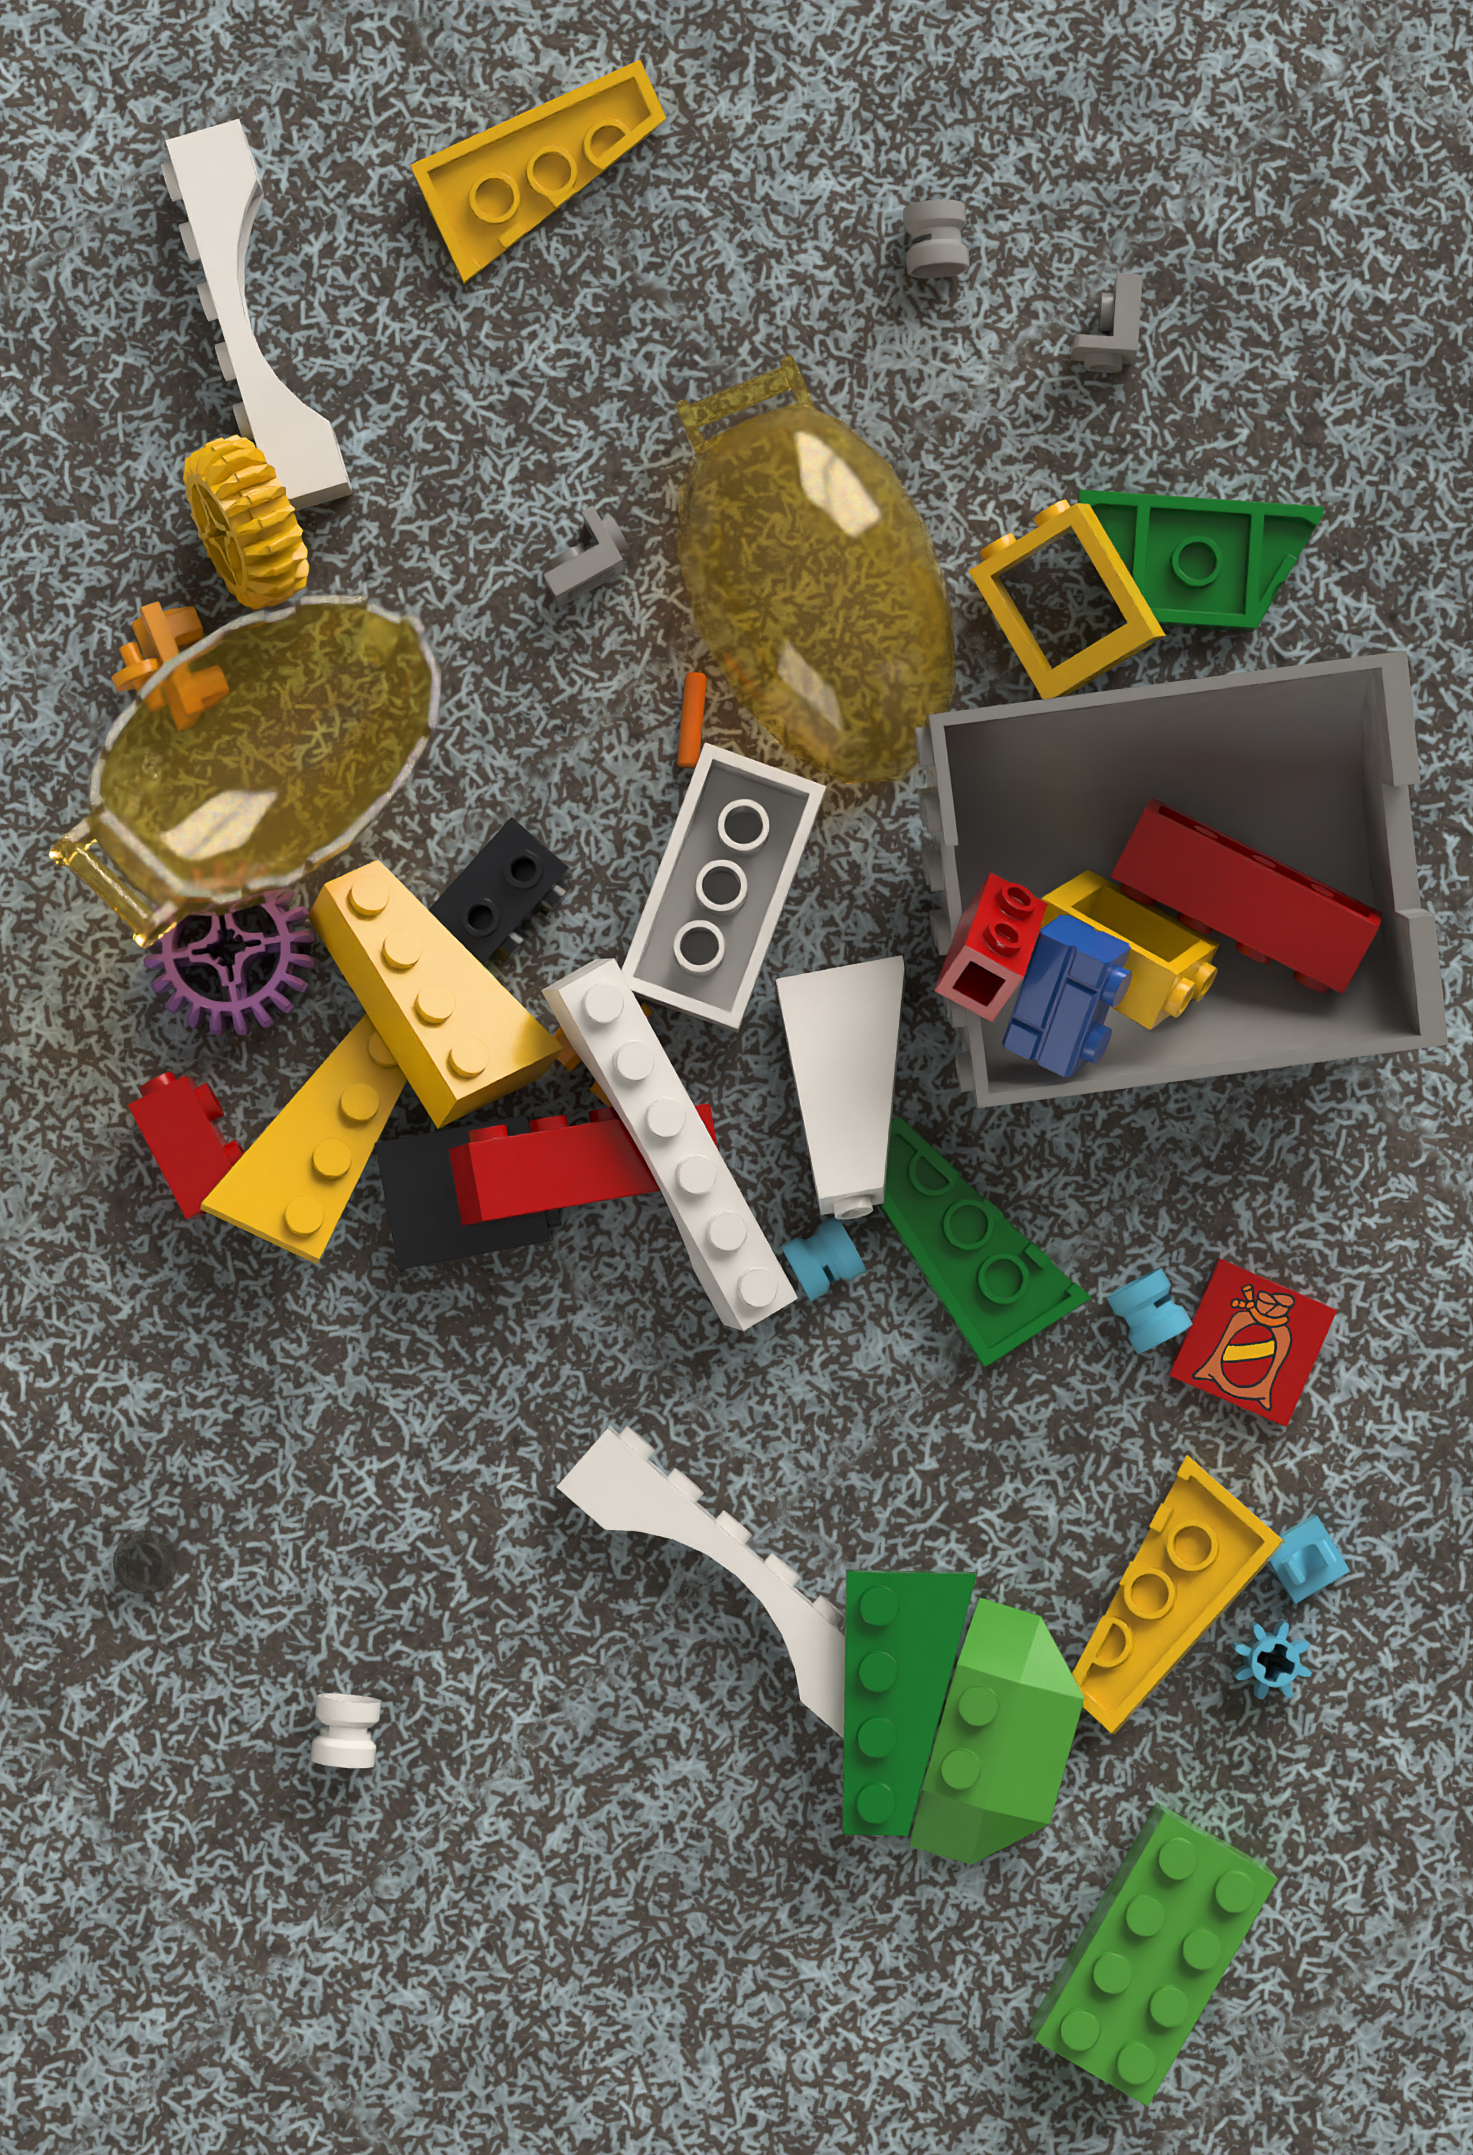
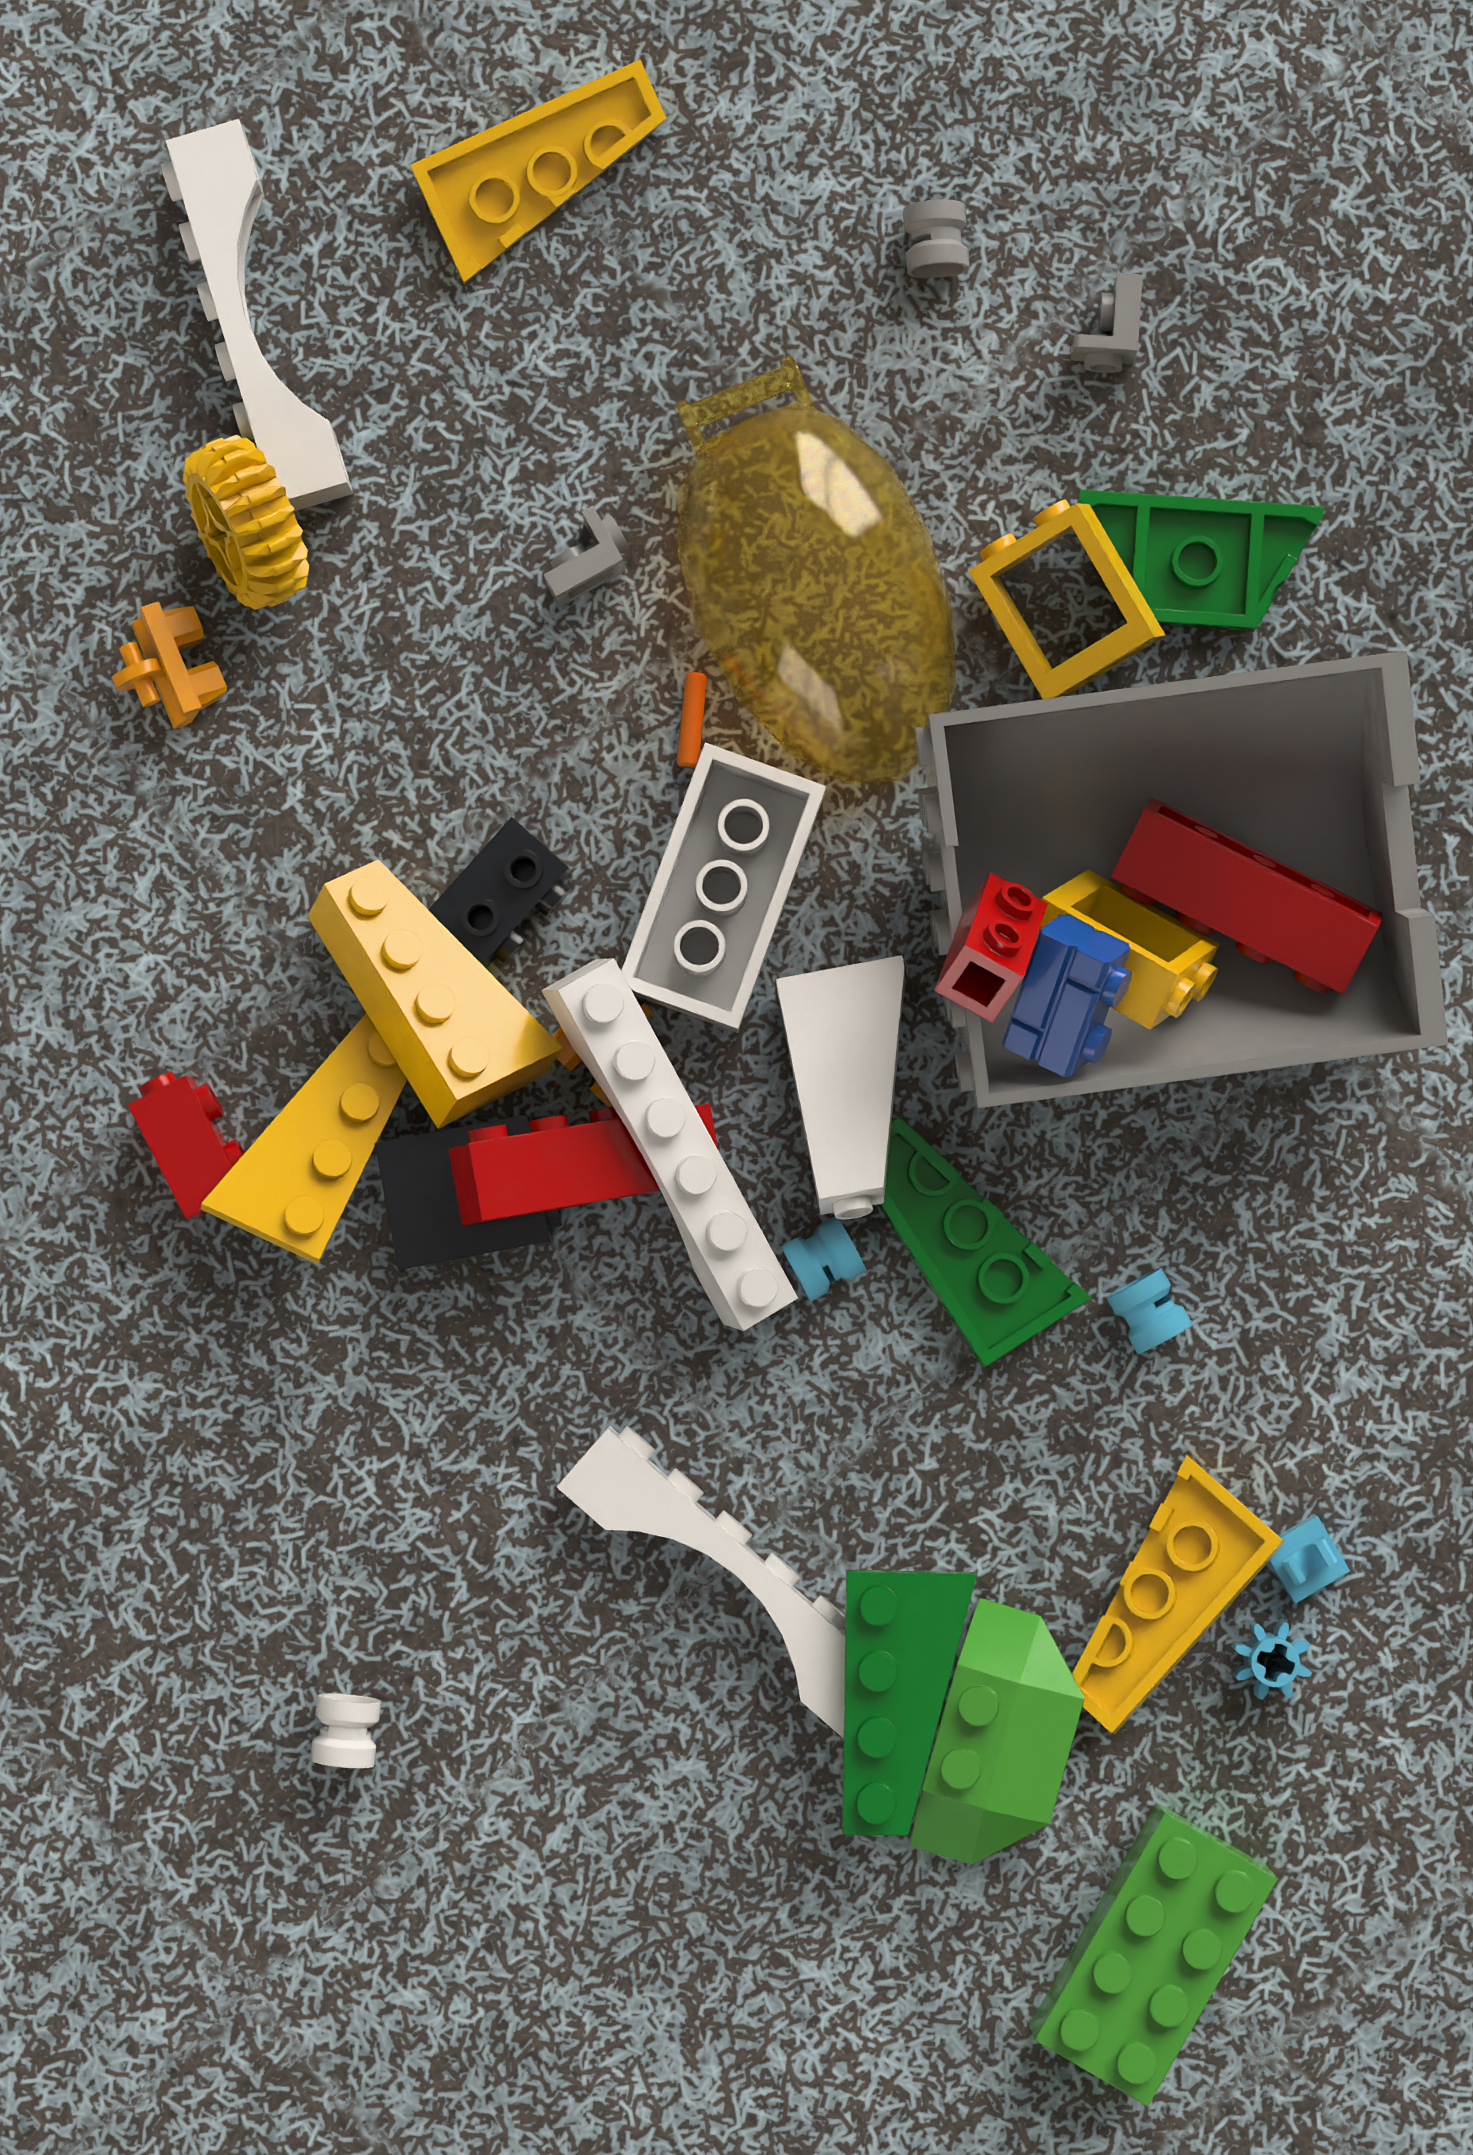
clear yellow windscreen [49,595,442,949] -> none
clear smoke plate [113,1529,178,1595] -> none
medium lavender gear [143,864,317,1036] -> none
red tile [1167,1258,1337,1427] -> none

